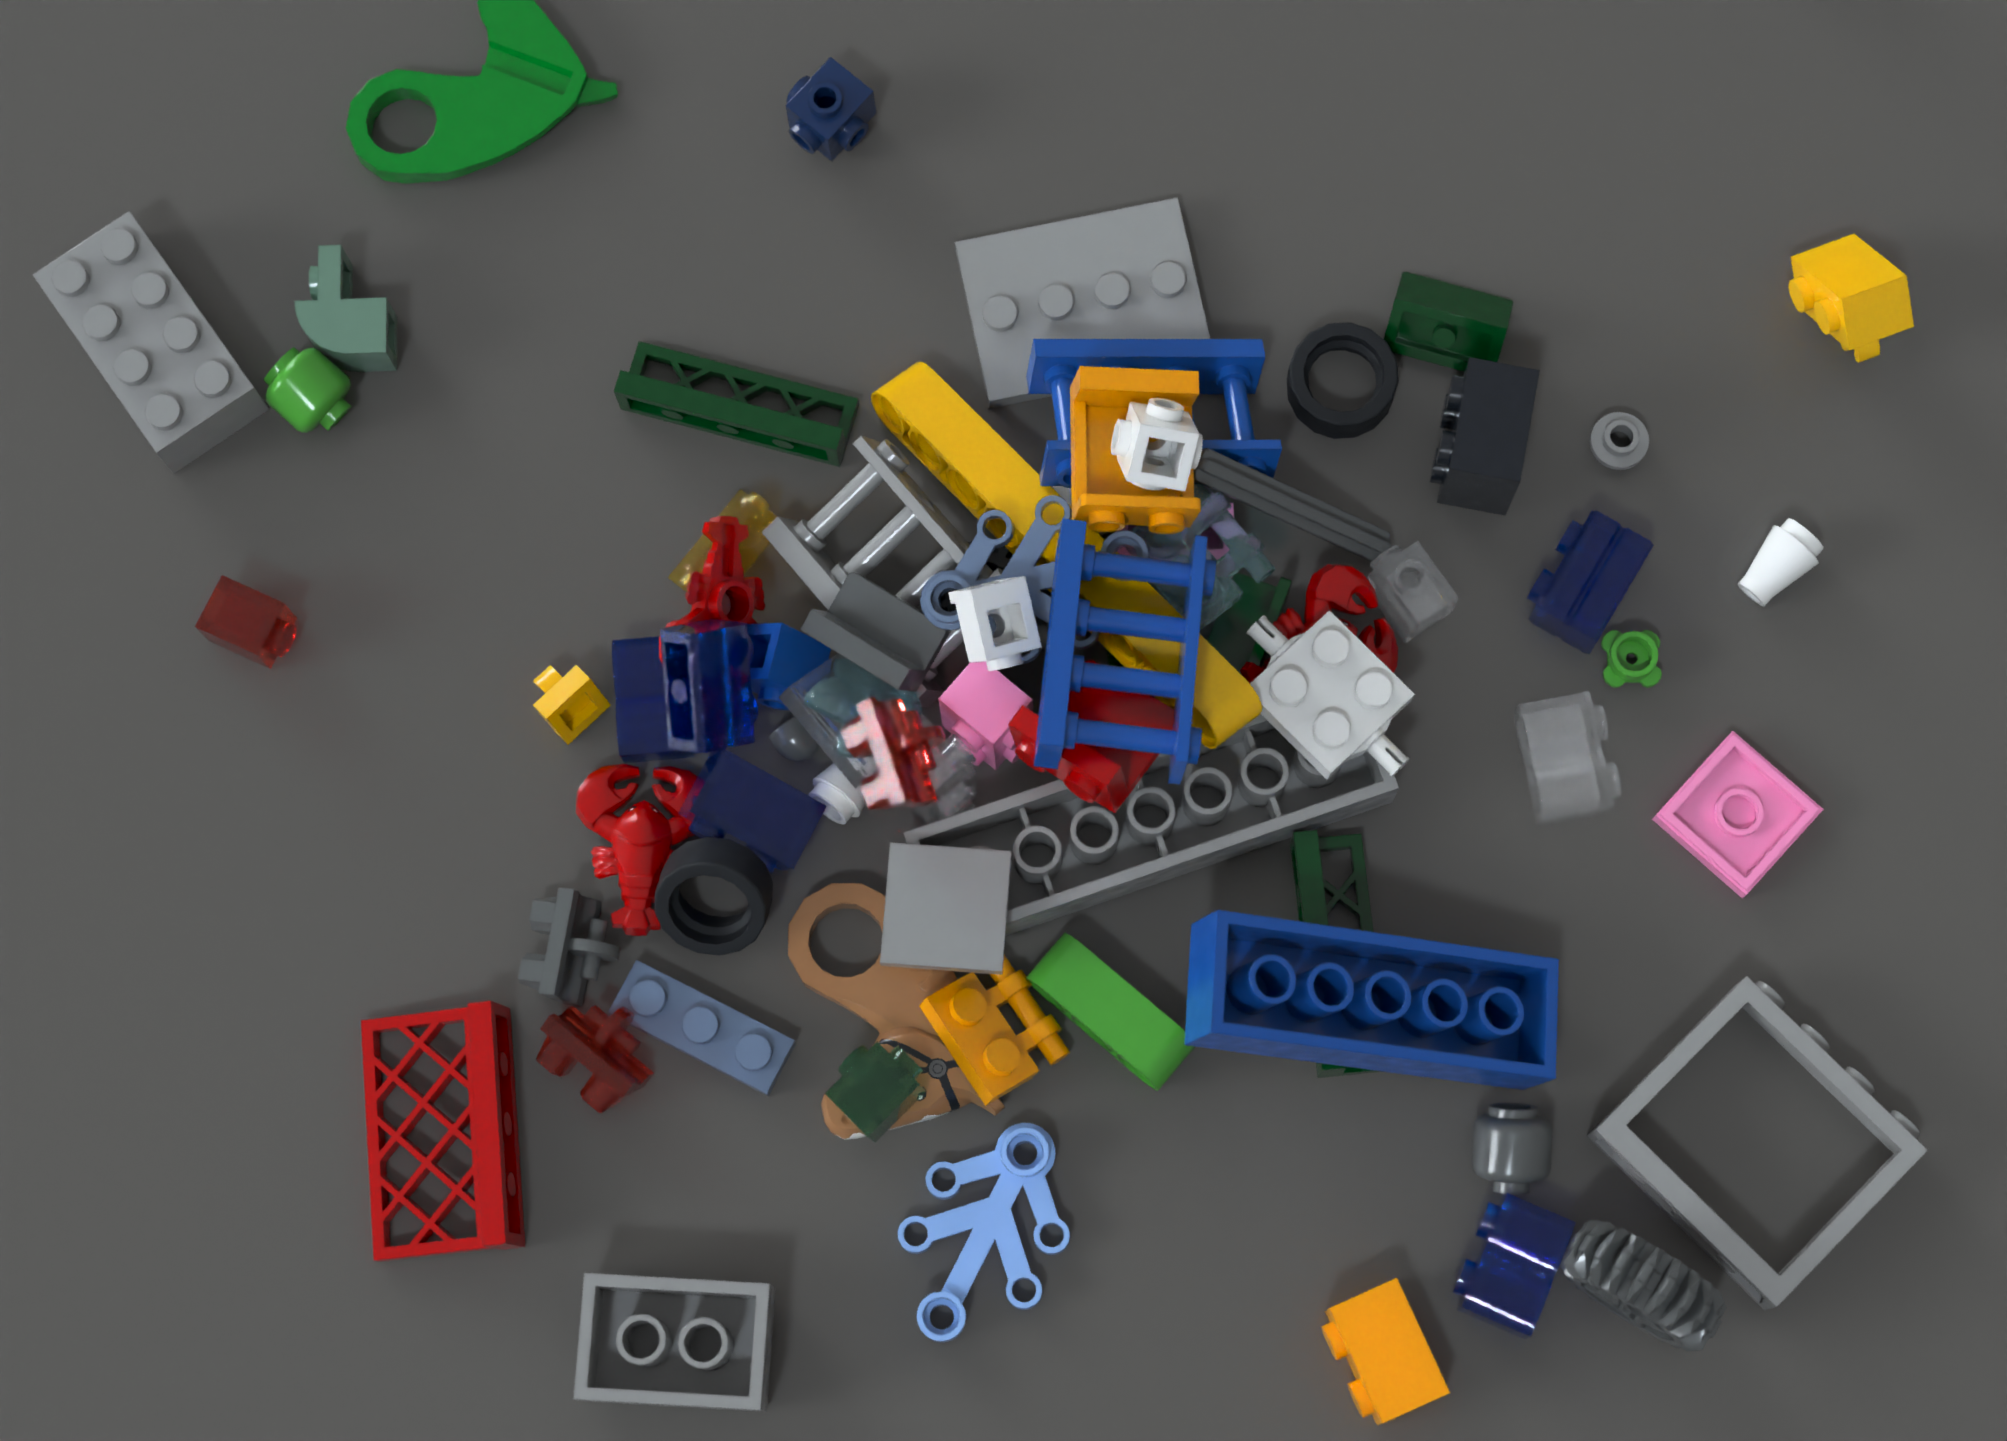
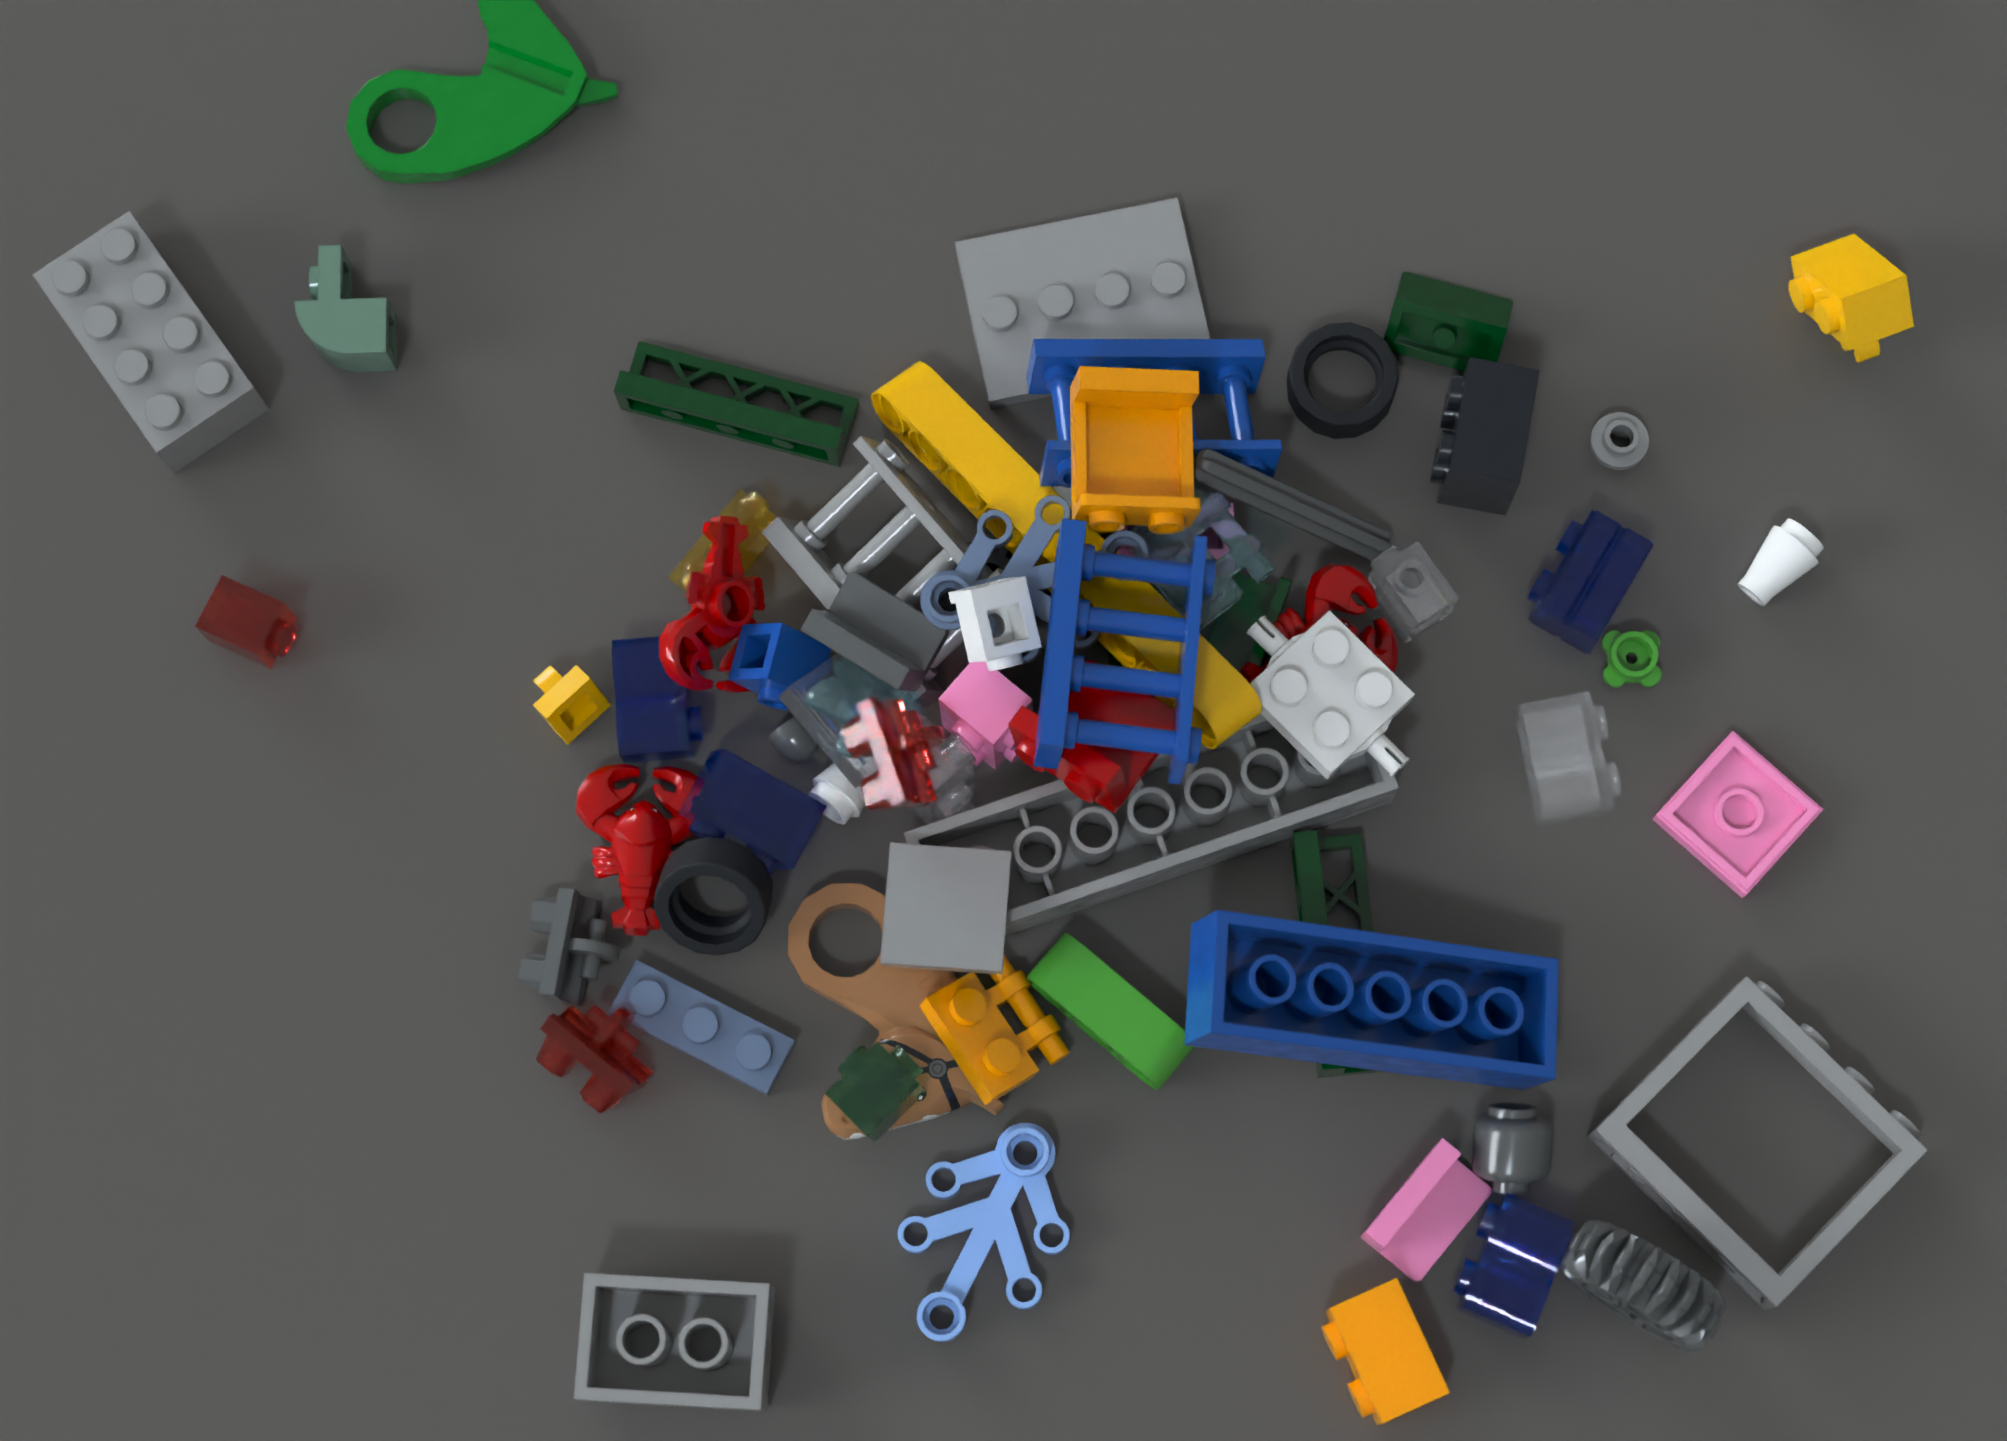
bright green head [263,347,351,433] -> none
red fence [361,1000,525,1262] -> none
clear blue brick [660,619,758,753] -> none
dark blue brick [785,57,876,161] -> none
white brick [1111,398,1203,491] -> none
none -> bright pink panel [1360,1138,1492,1282]

